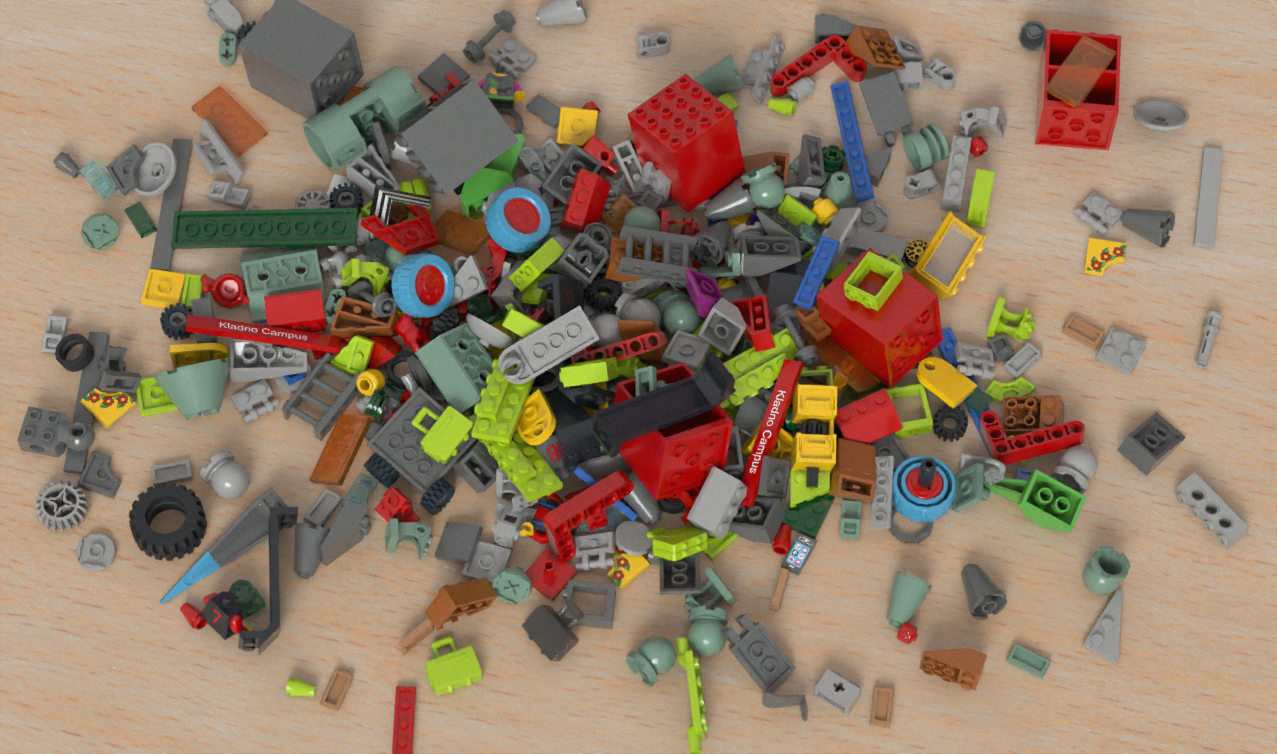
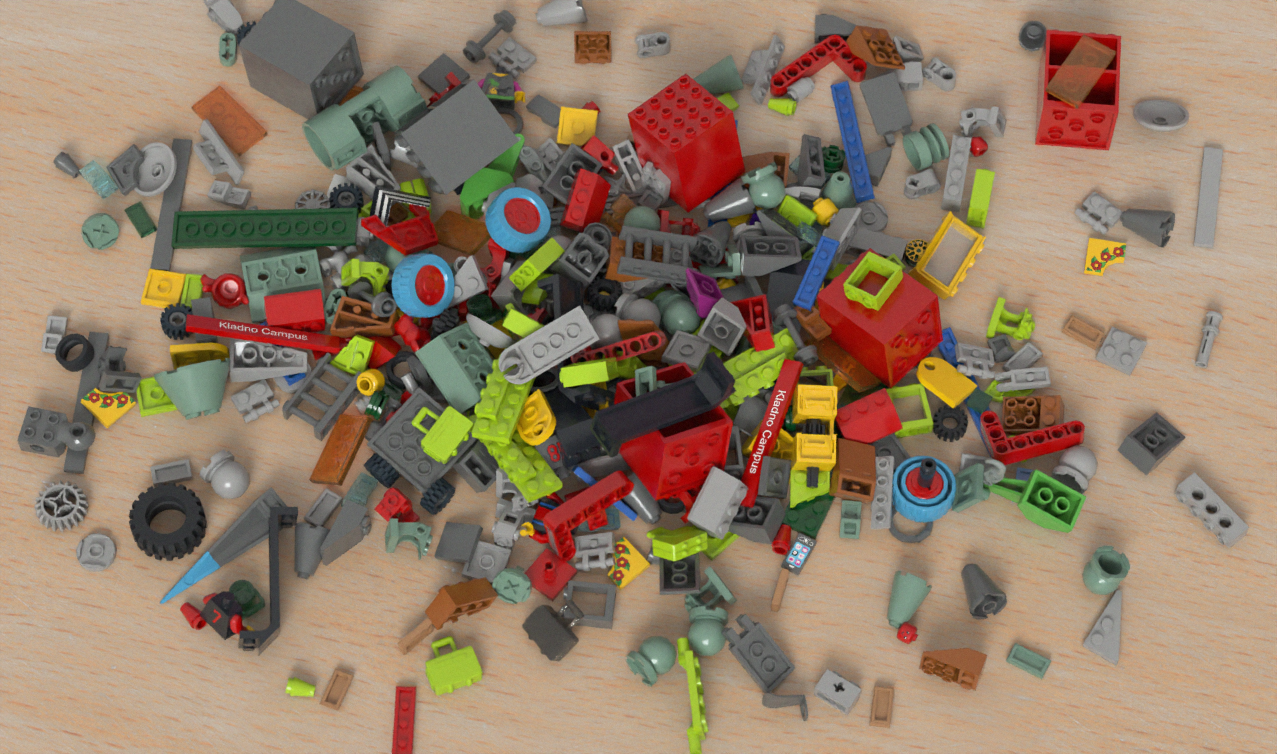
dark grey tile [77,451,121,499] -> none
light grey tile [615,521,653,556] -> none
none -> dark orange slope [574,31,611,64]
none -> light grey hinge [994,367,1051,392]

